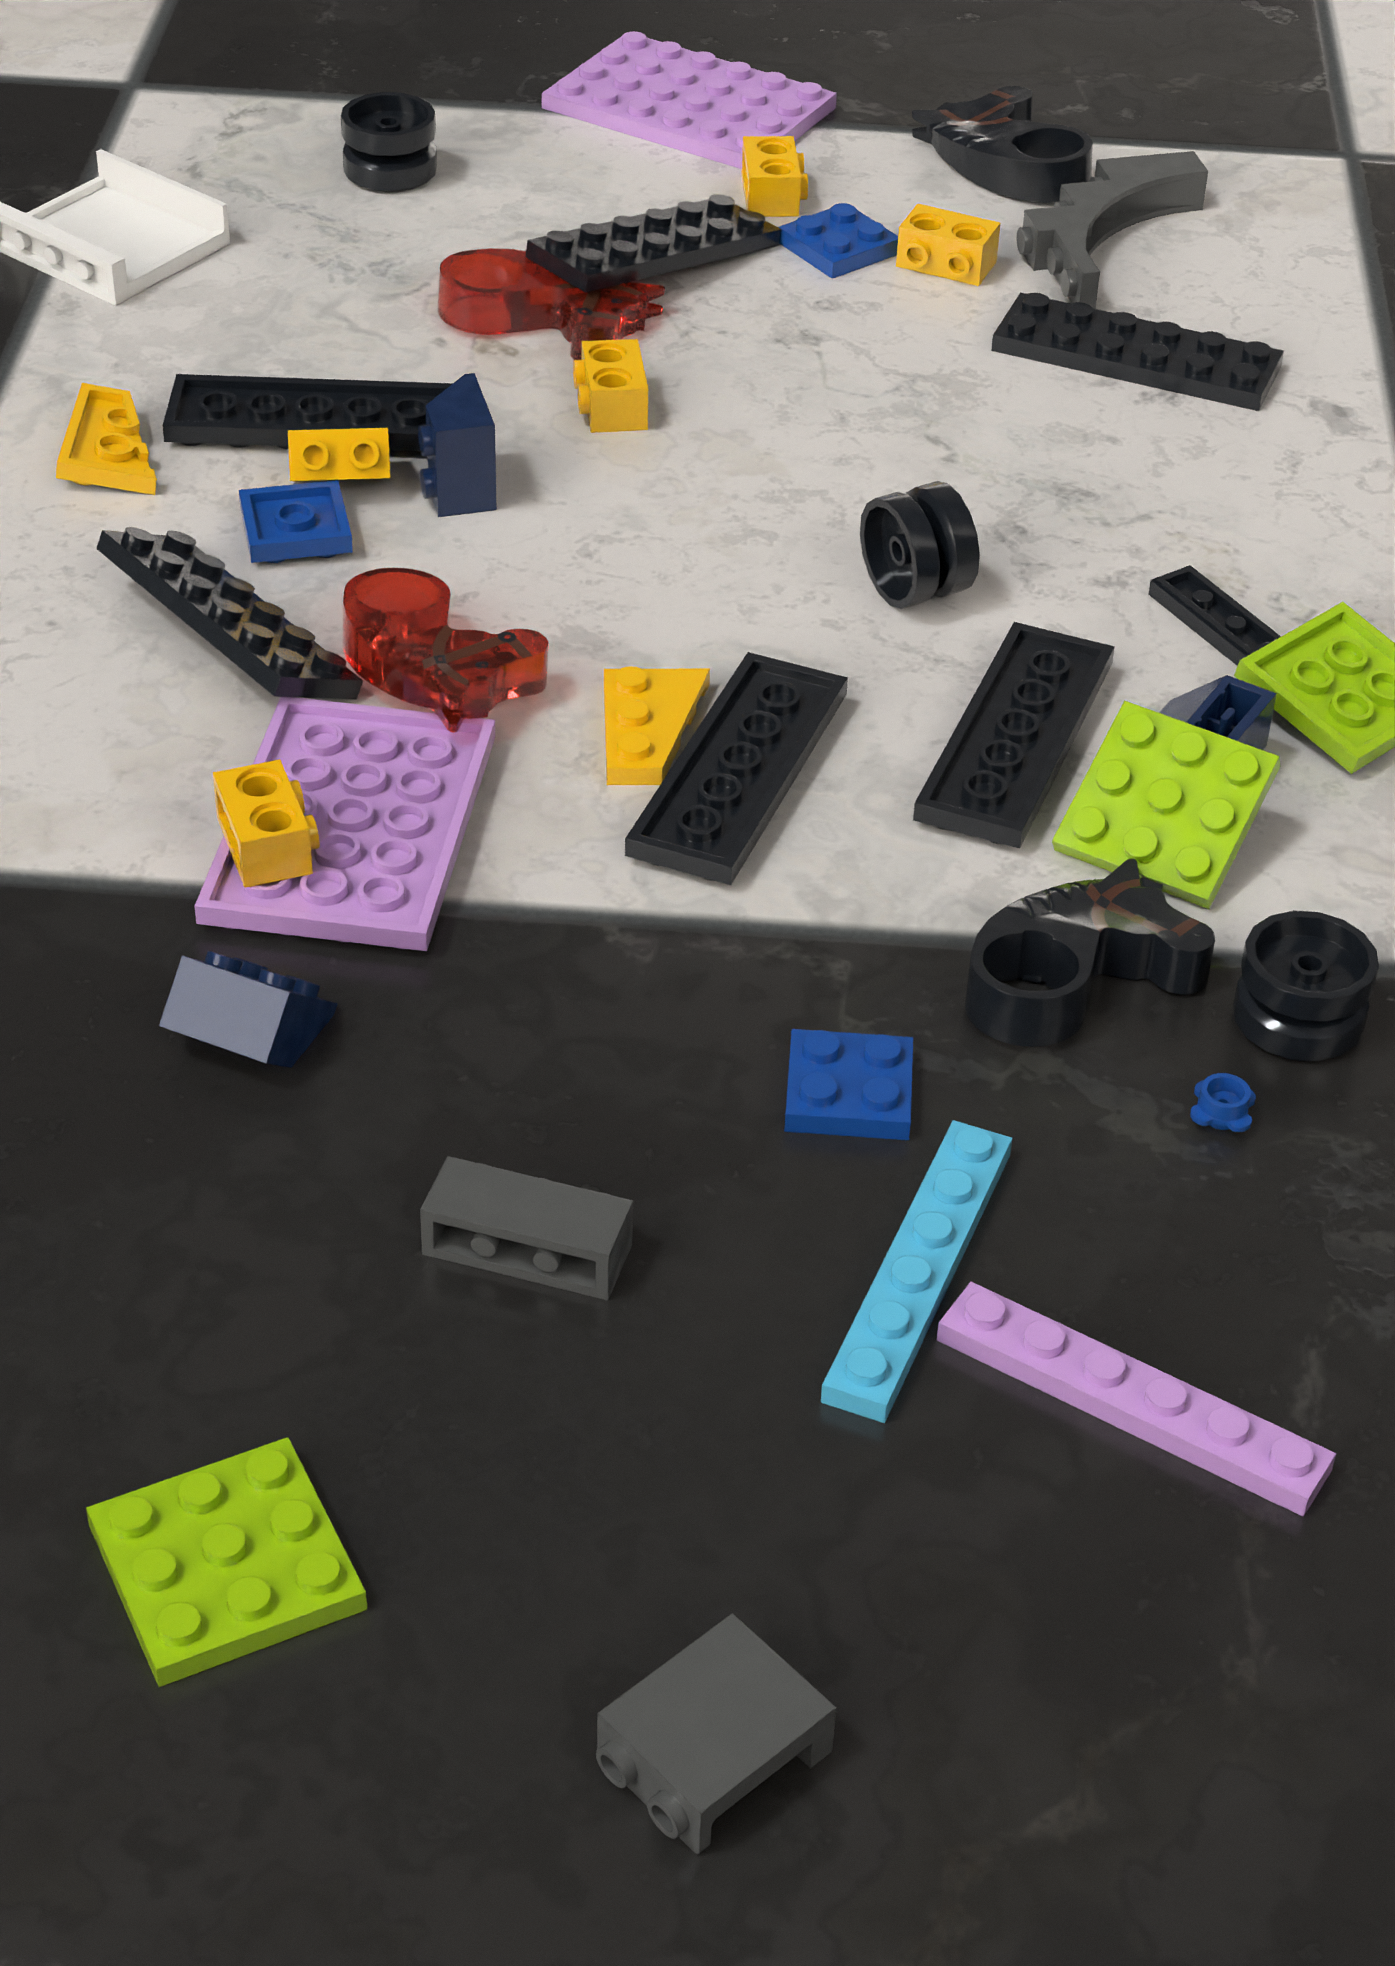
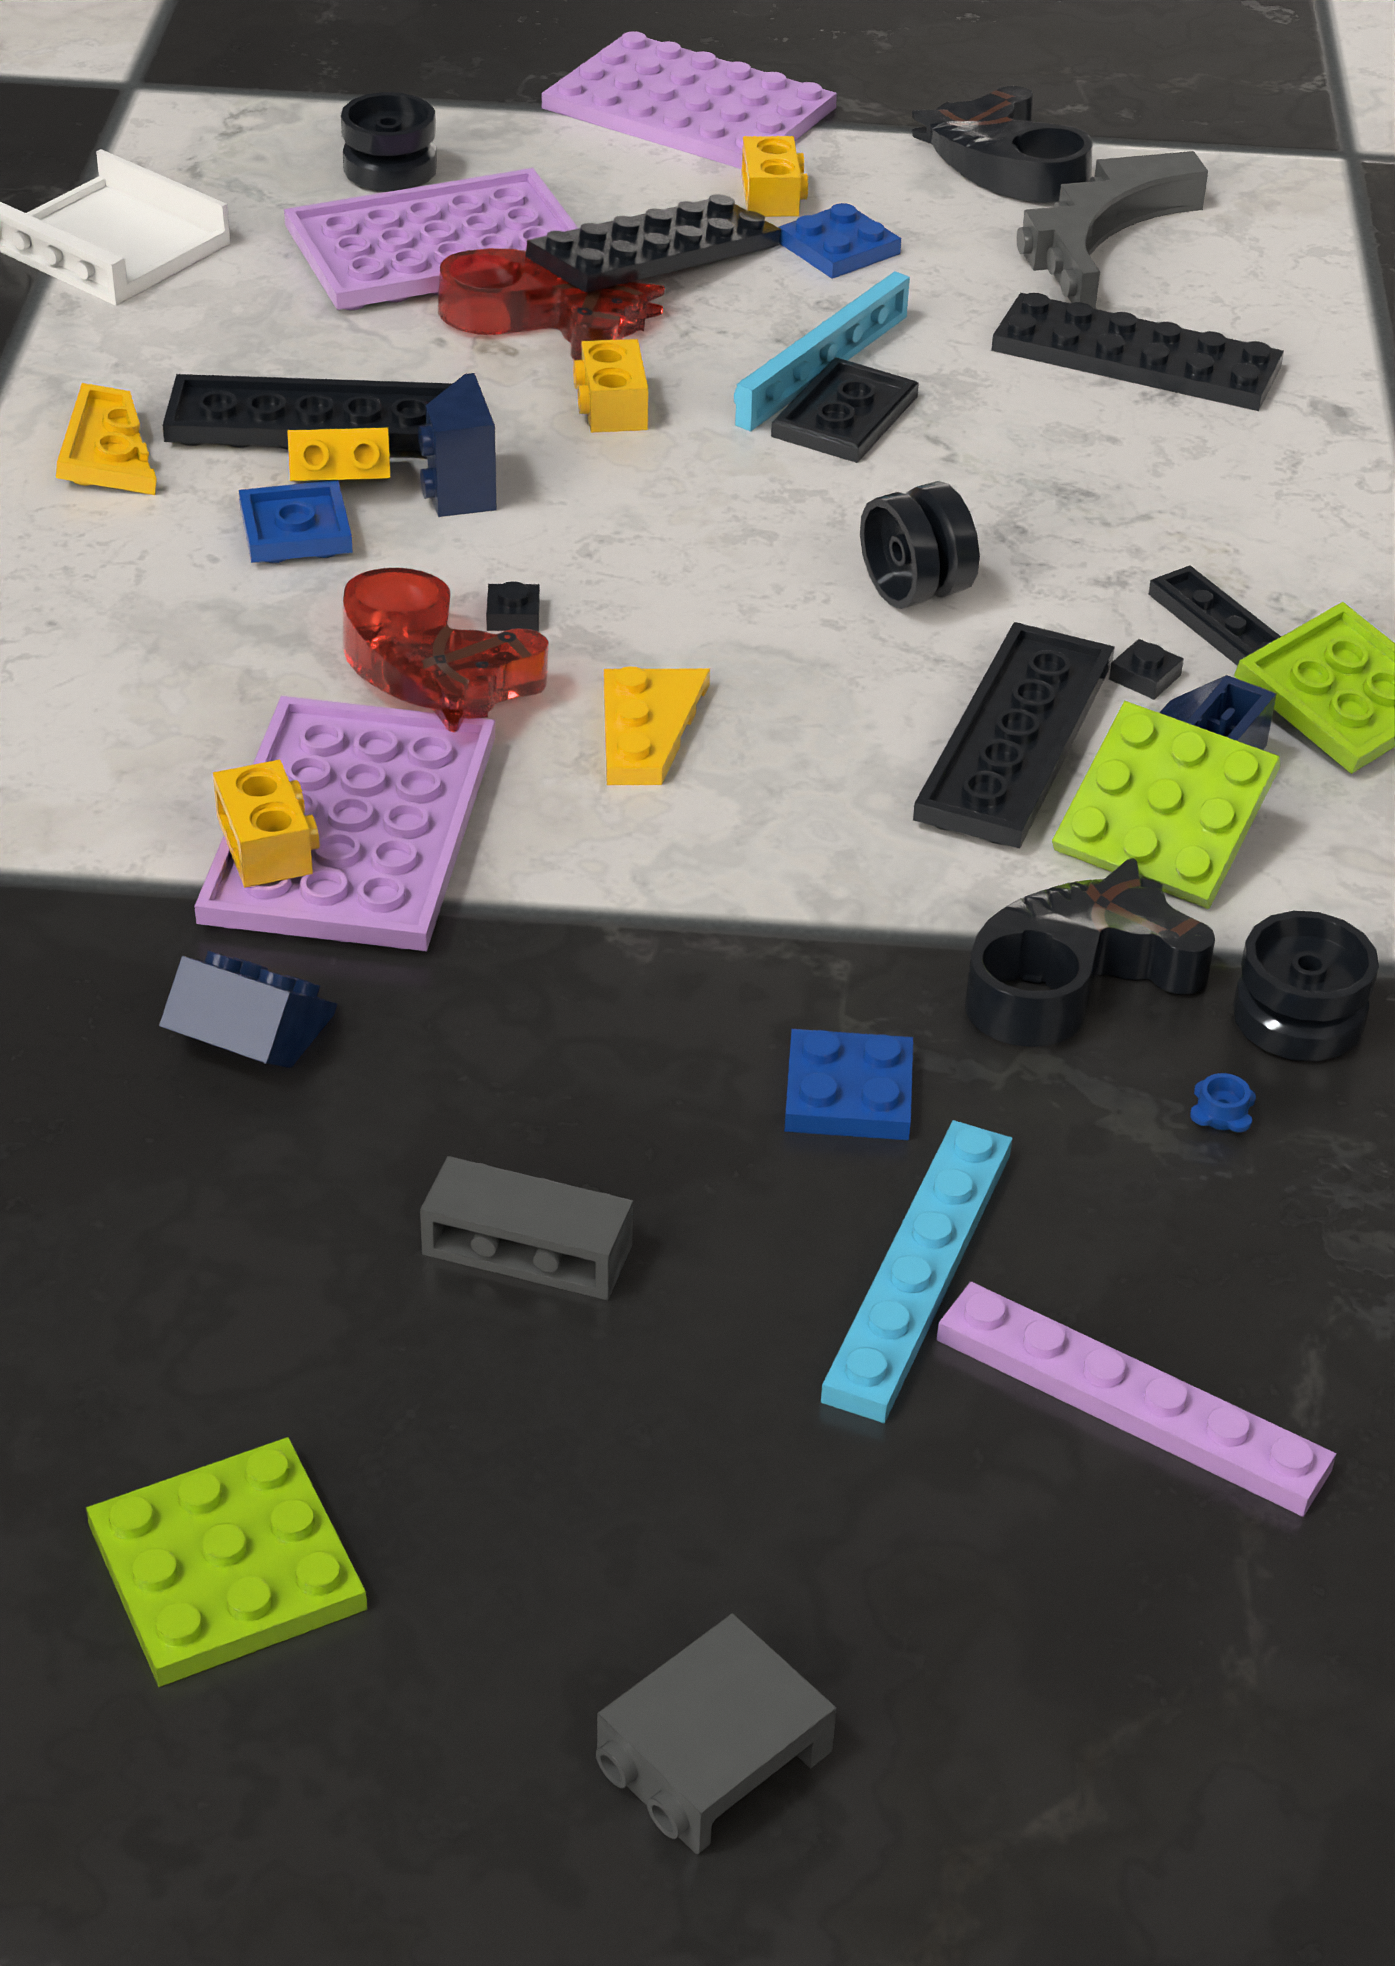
black plate [96,527,363,700] -> none
black plate [625,652,848,885] -> none
yellow brick [896,204,1001,286] -> none
none -> lavender plate [284,168,578,310]
none -> black plate [486,581,540,632]
none -> medium azure plate [734,271,910,432]
none -> black tile [771,357,919,463]
none -> black plate [1109,639,1184,700]

